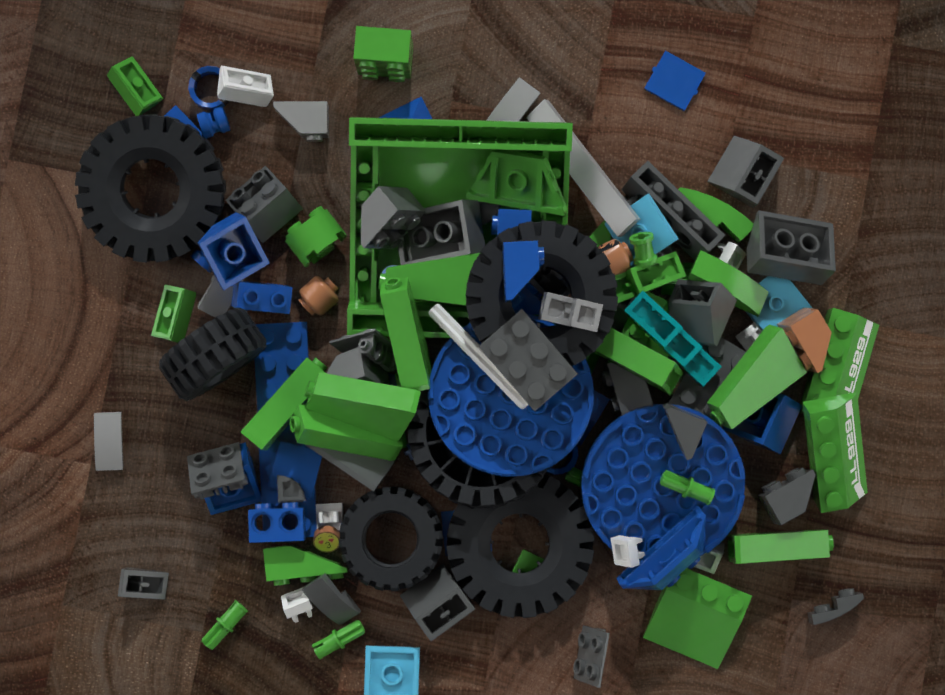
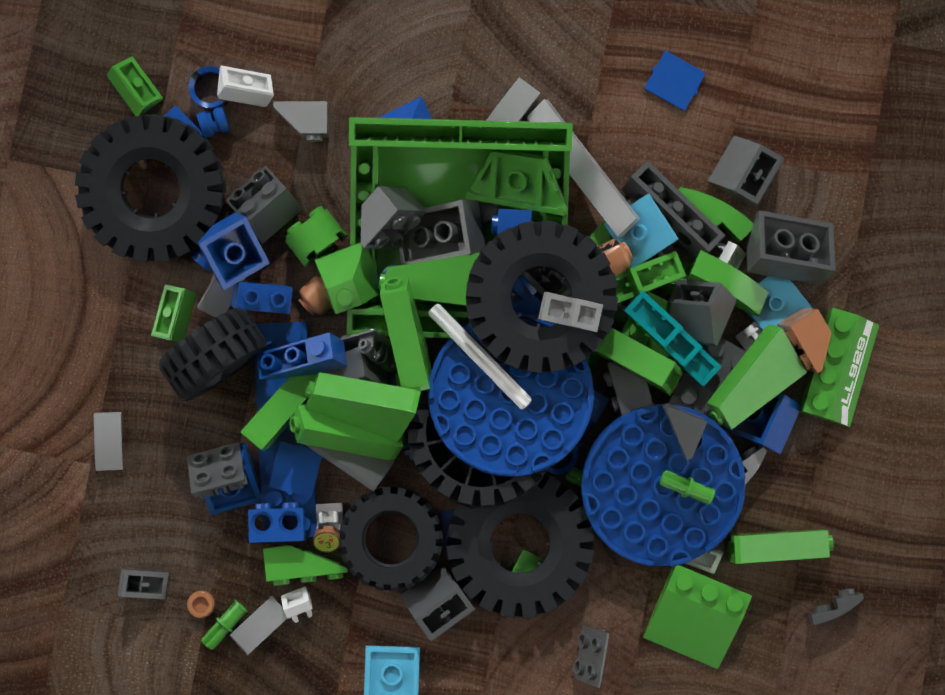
dark grey tile [277,475,306,503] -> none
dark grey slope [302,573,361,625] -> none
bright green axle [312,620,365,660] -> none
bright green brick [353,26,413,82] -> none
dark grey brick [479,309,578,411] -> none
blue slope [502,241,545,302] -> none
white tile [610,535,645,568] -> none
blue wedge [616,505,706,590] -> none
bright green bush [629,232,658,267] -> none
dark grey slope [757,467,816,525] -> none
bright green slope [802,392,868,513] -> none
none -> nougat tile [187,590,215,618]
none -> light grey slope [229,596,287,655]
none -> blue slope [256,332,347,380]
none -> bright green slope [314,242,380,314]
none -> light grey slope [741,446,767,484]

